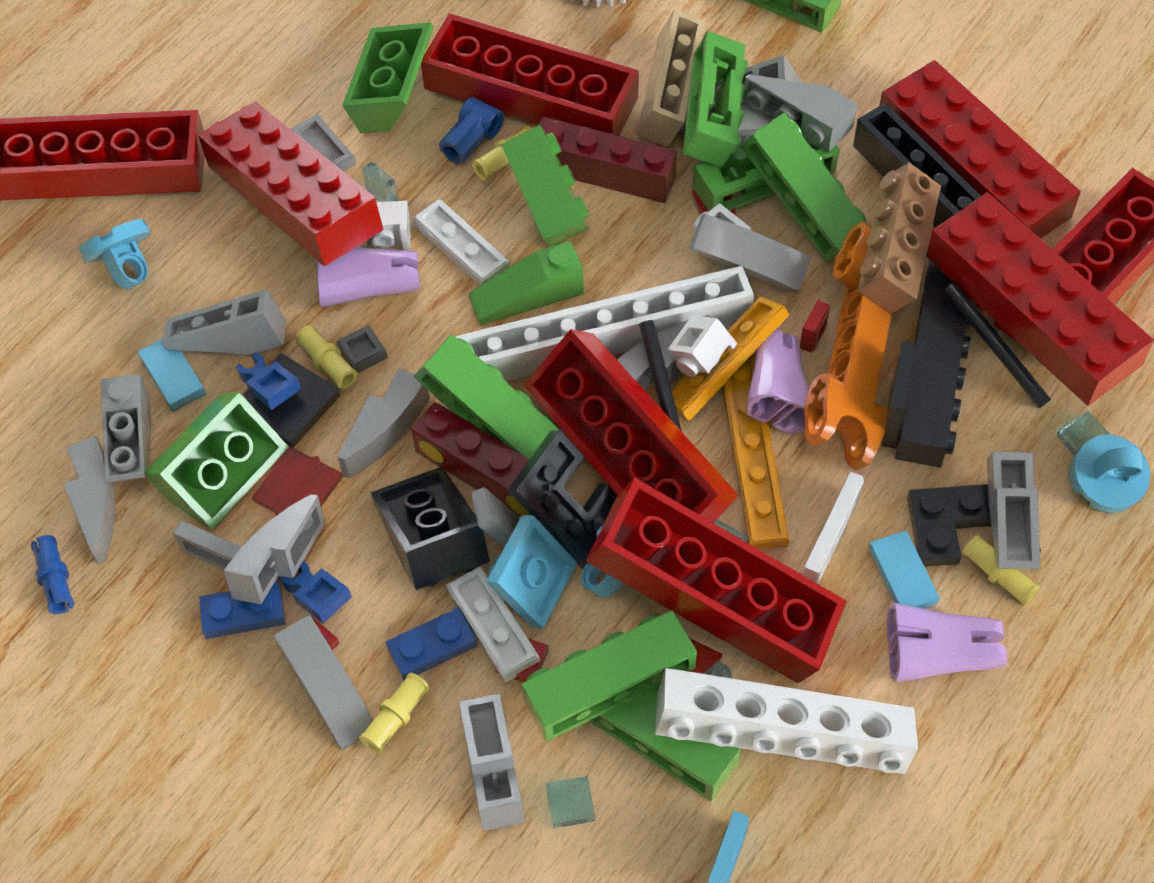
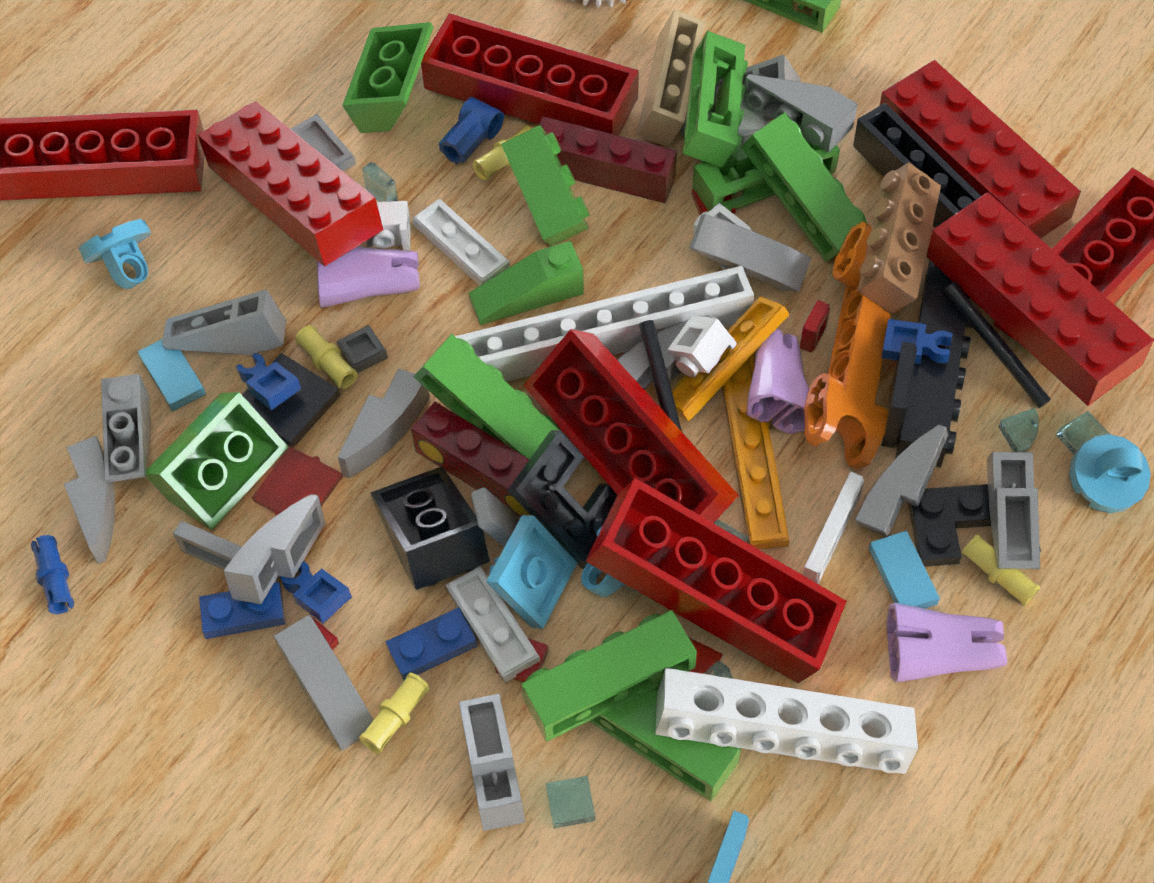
none -> light grey slope [855,425,948,537]
none -> blue plate [882,319,953,364]
none -> clear light blue tile [998,408,1039,452]

